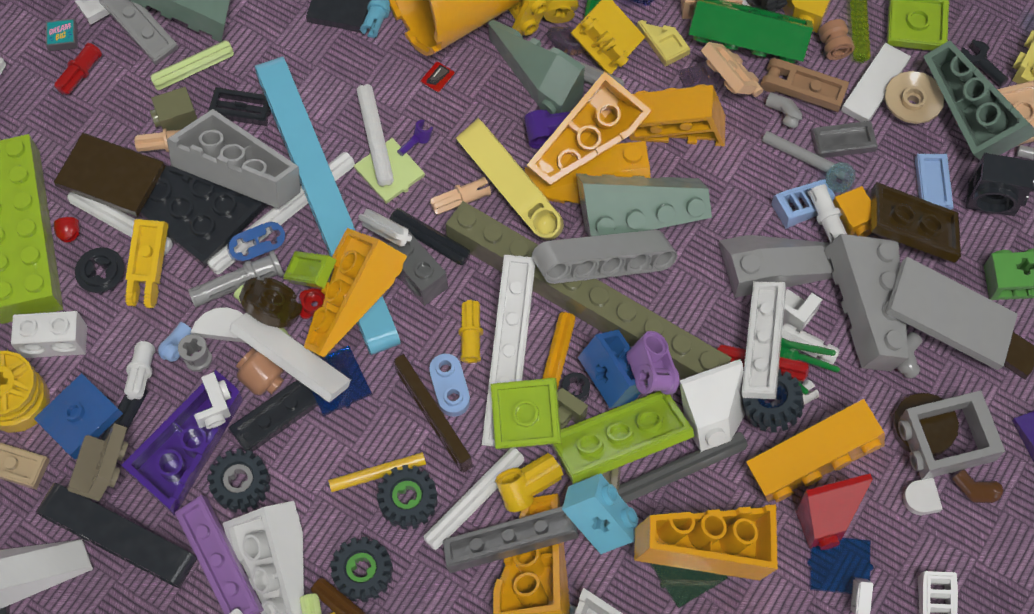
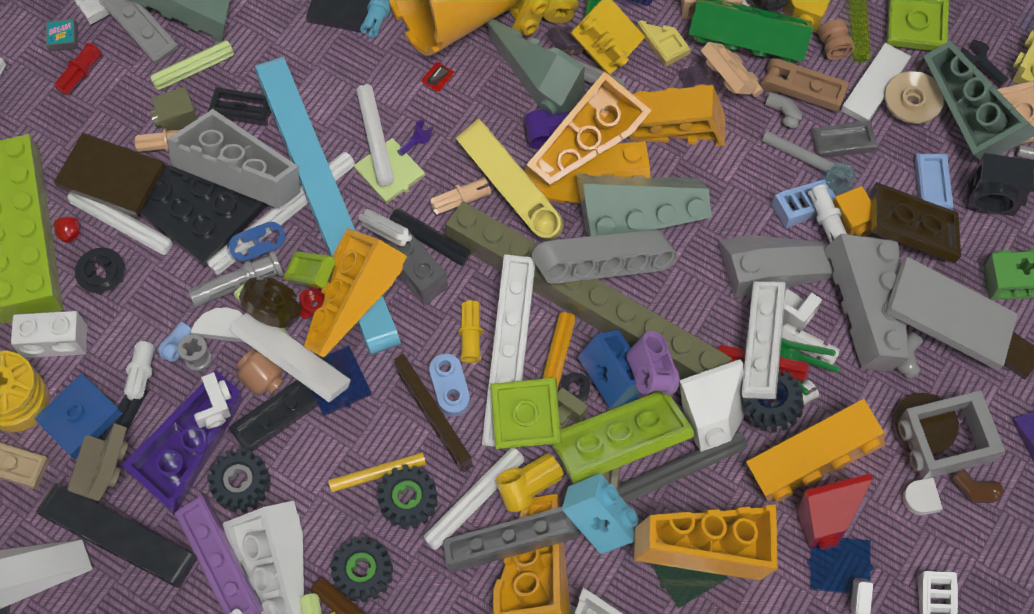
yellow hinge [125,219,169,308] -> none

